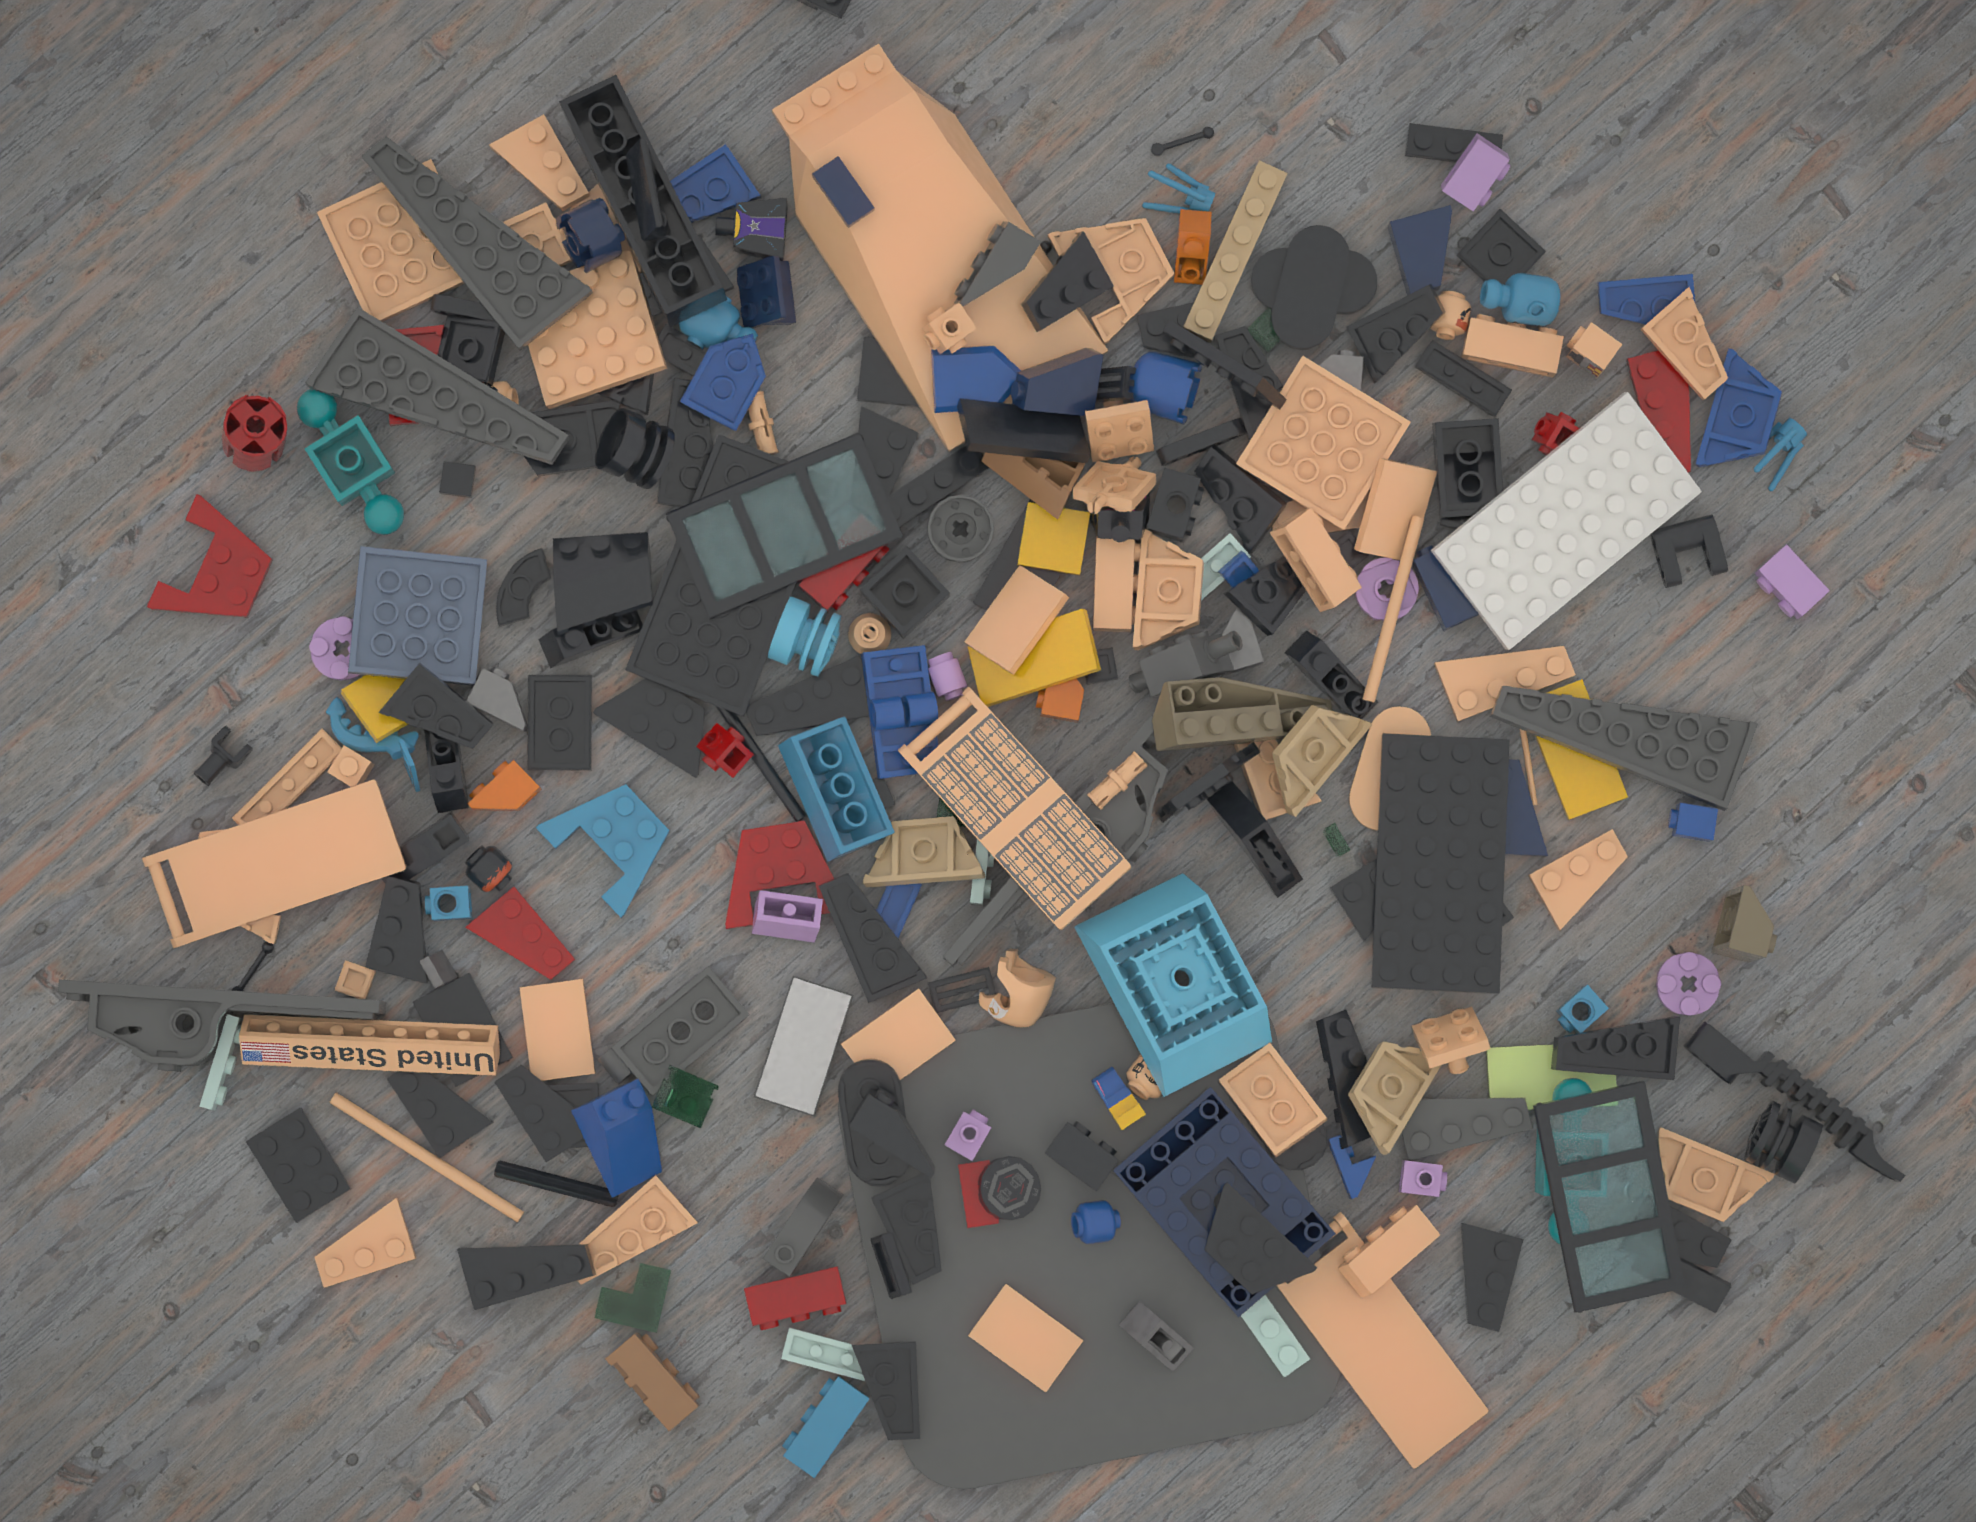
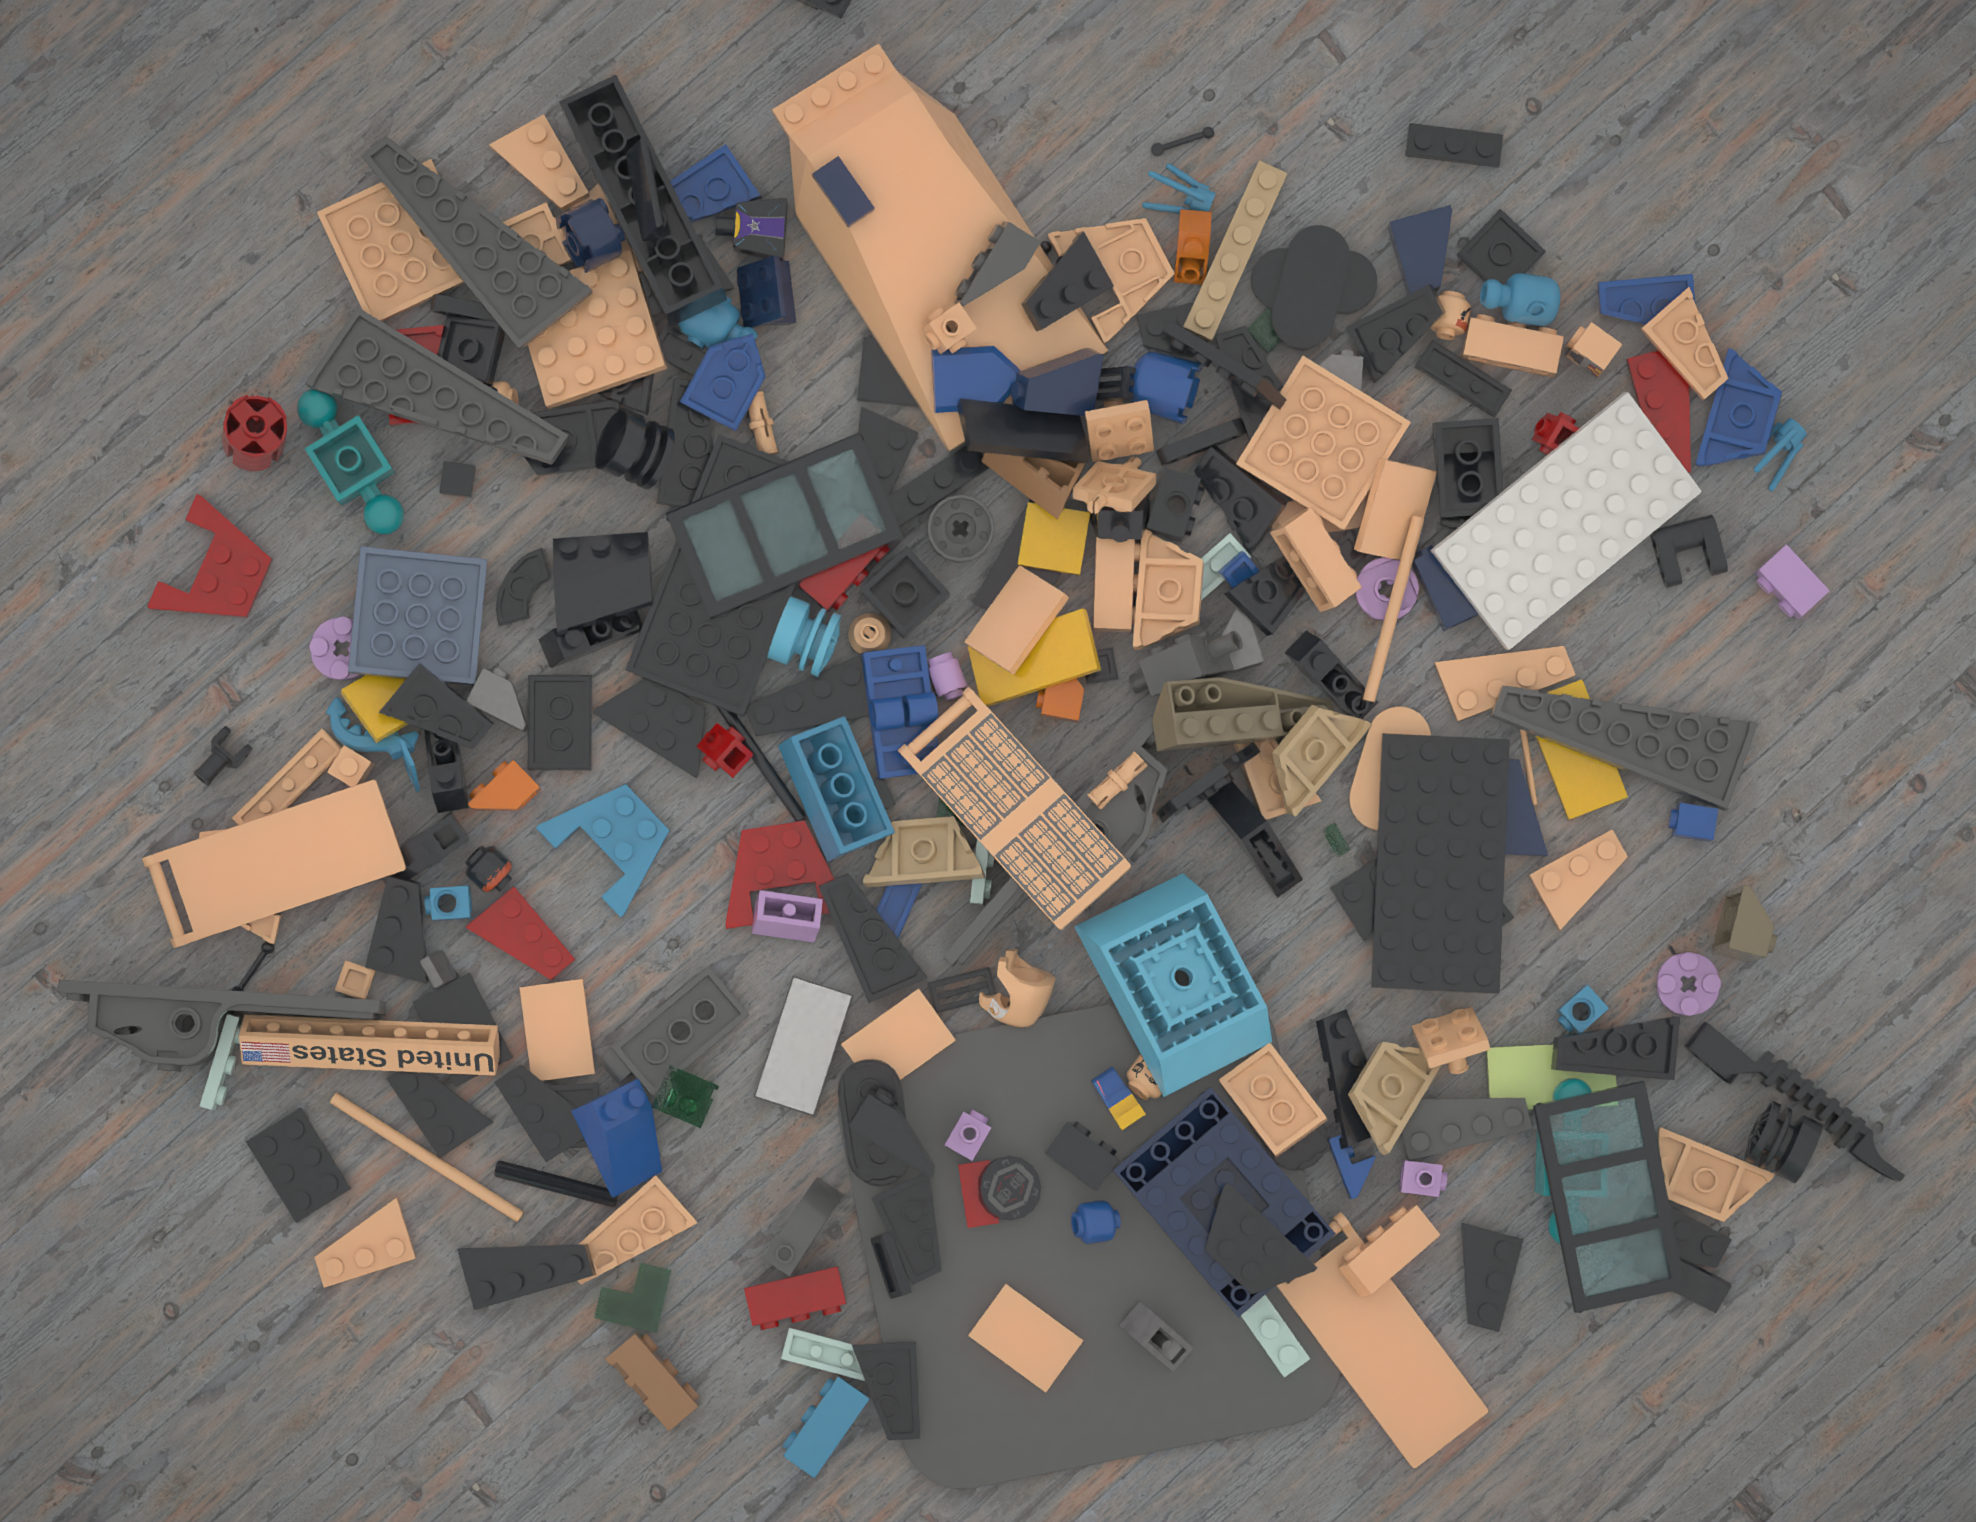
lavender brick [1441,133,1510,212] -> none

